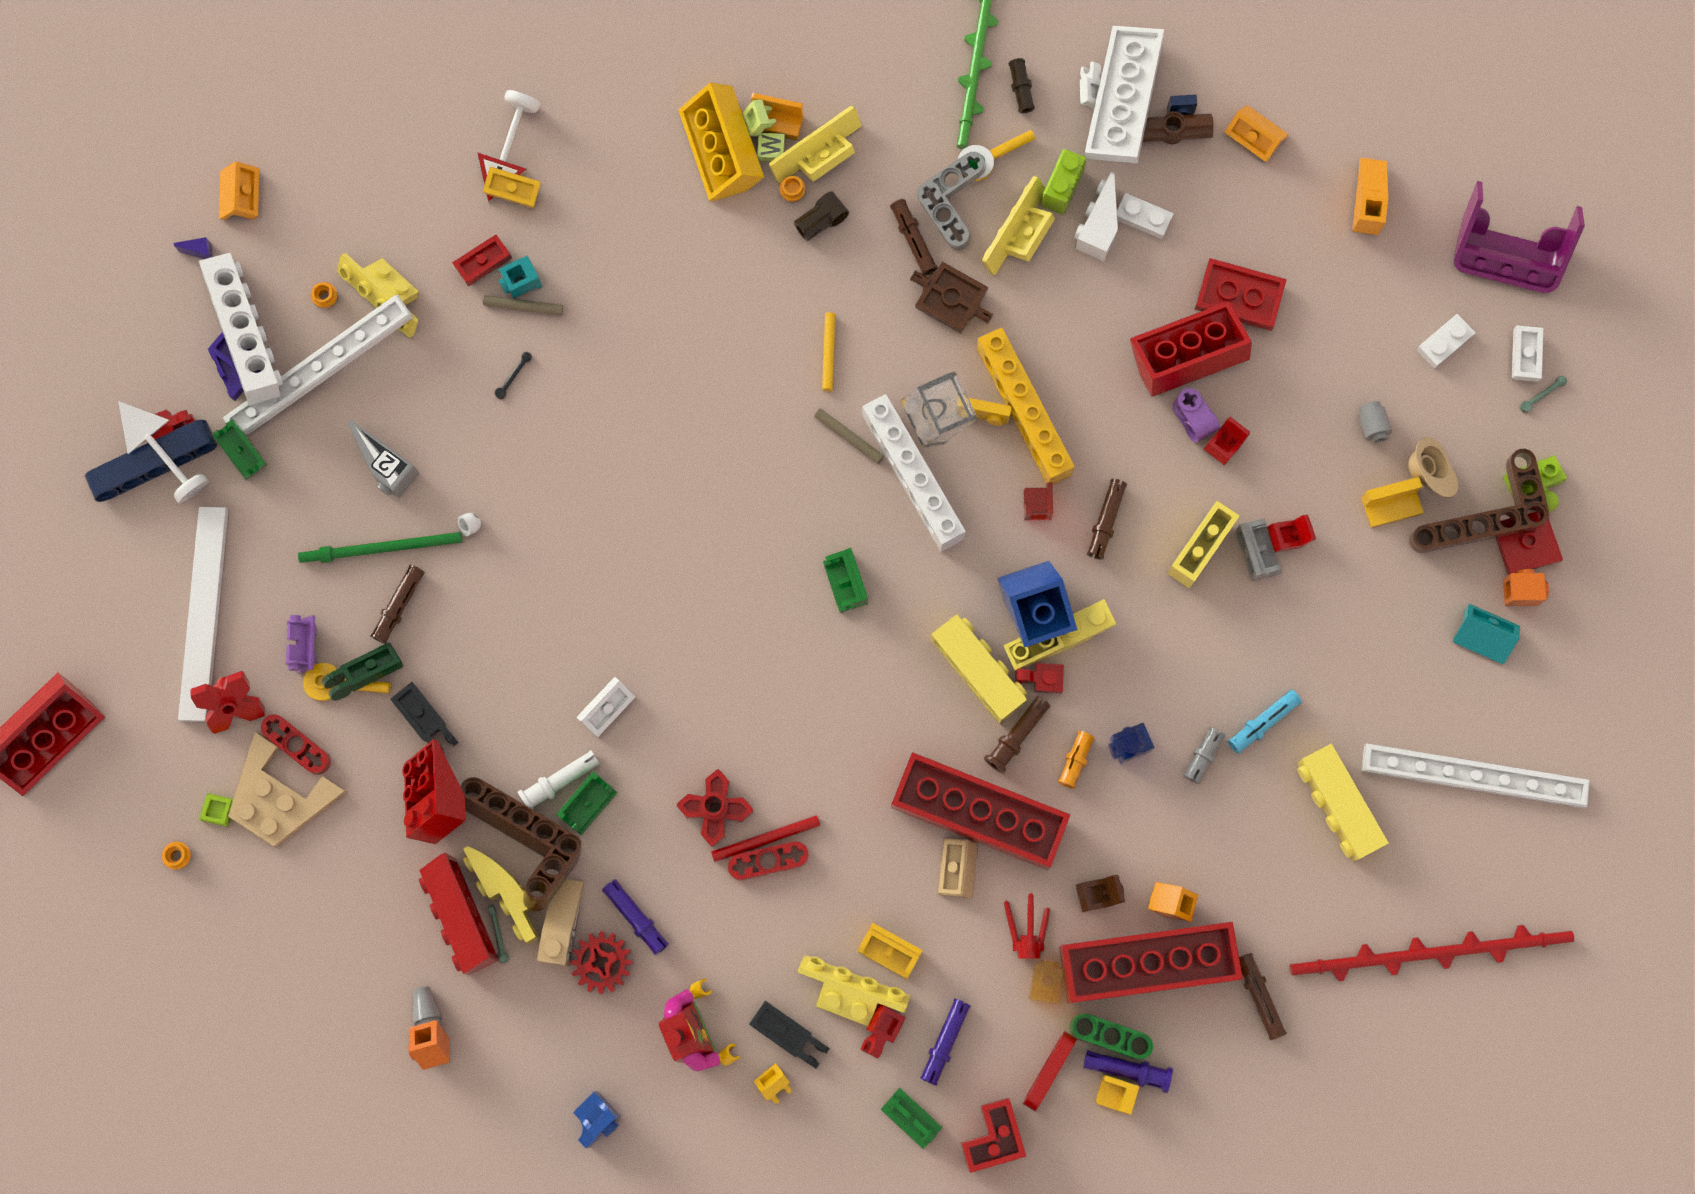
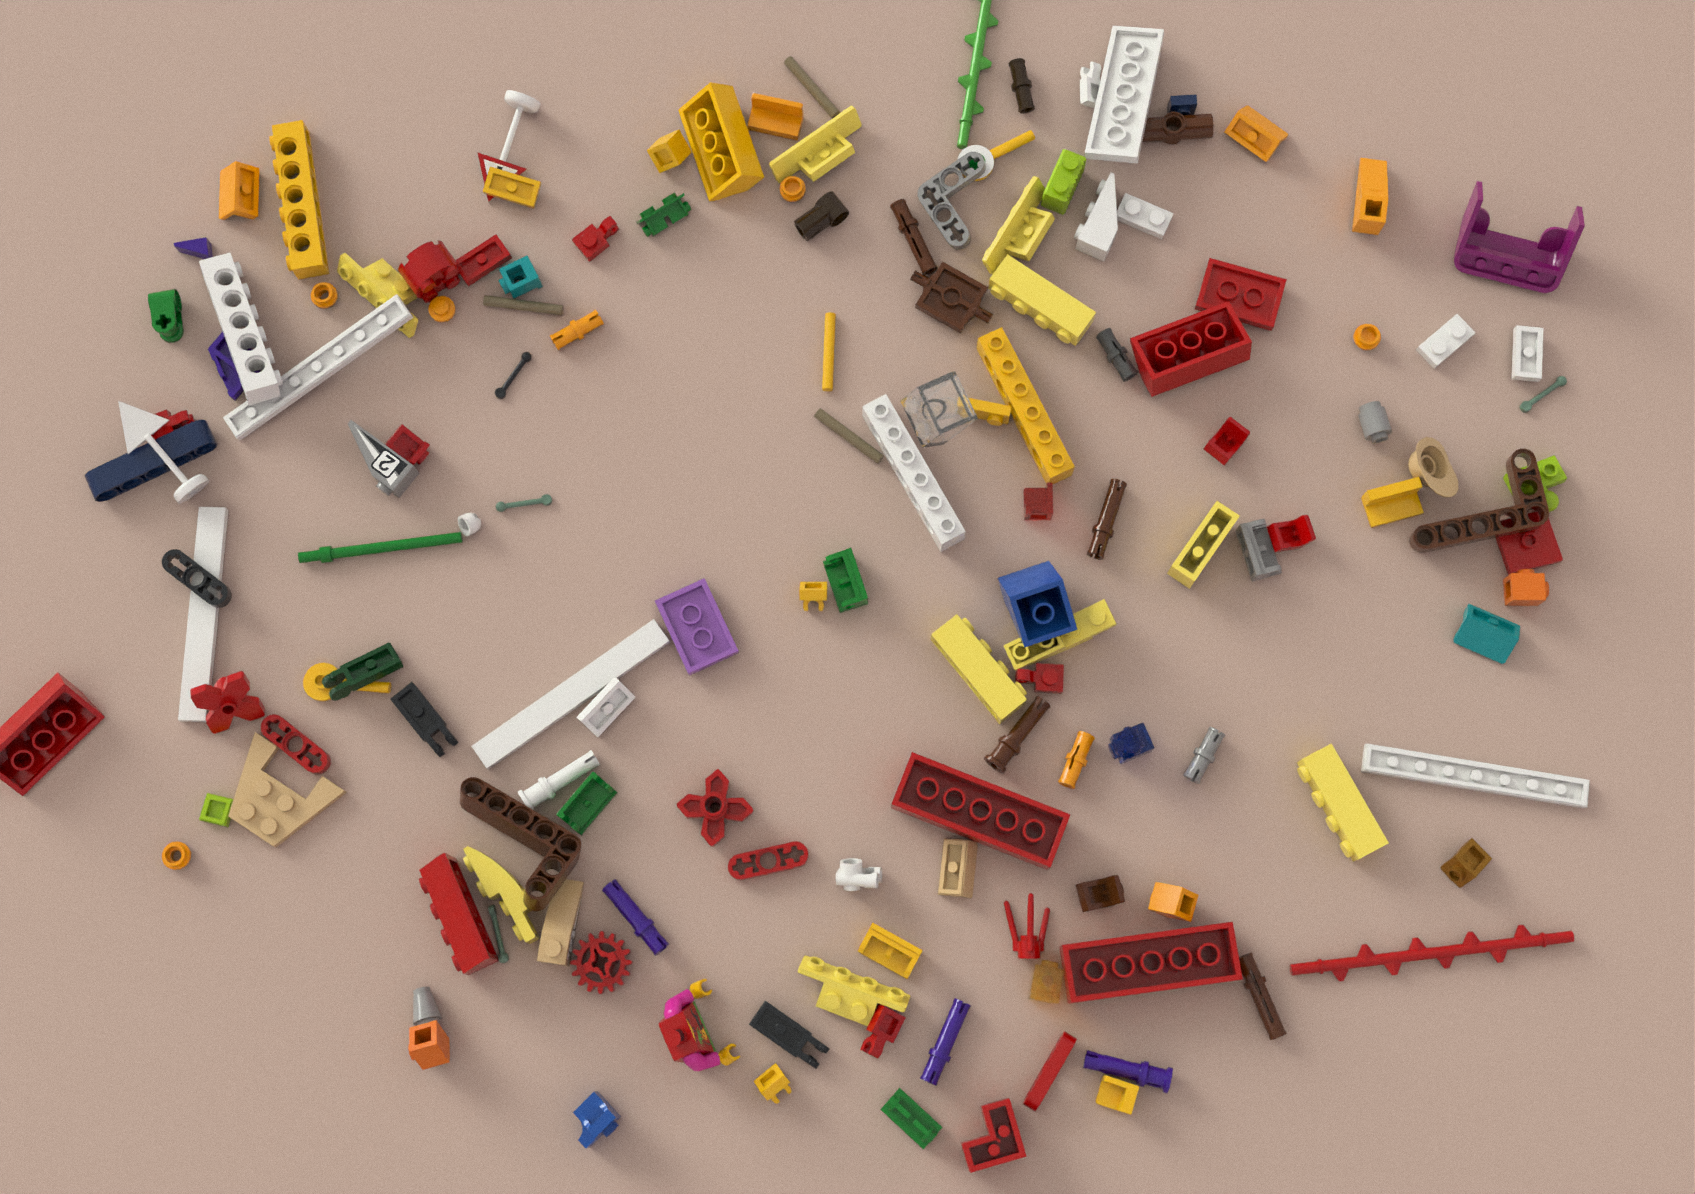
green hinge [213,419,268,480] -> none
medium lavender hinge [286,615,317,673] -> none
reddish brown pin [370,564,425,644] -> none
red slope [402,739,466,845] -> none
red bar [711,815,821,862] -> none
yellowish green tile [743,100,776,136] -> none
yellowish green tile [757,133,785,161] -> none
green beam [1069,1014,1153,1059] -> none
medium lavender piece [1173,388,1220,443] -> none
medium azure pin [1227,689,1302,754] -> none
none -> green piece [148,289,184,343]
none -> black beam [162,549,232,608]
none -> yellow brick [269,120,330,280]
none -> red bracket [385,424,430,465]
none -> red brick [398,240,461,303]
none -> light orange plate [428,296,456,322]
none -> white tile [472,619,670,770]
none -> sand green hinge [496,494,552,512]
none -> light orange pin [549,309,604,350]
none -> red plate [572,216,619,262]
none -> green hinge [637,192,692,237]
none -> yellow panel [646,129,692,173]
none -> medium lavender plate [655,578,739,676]
none -> dark tan bar [784,56,840,119]
none -> yellow tile [799,582,827,611]
none -> white plate [836,858,882,891]
none -> light yellow brick [988,254,1096,346]
none -> dark grey pin [1096,328,1138,382]
none -> light orange plate [1353,324,1381,350]
none -> pearl gold bracket [1440,838,1492,888]

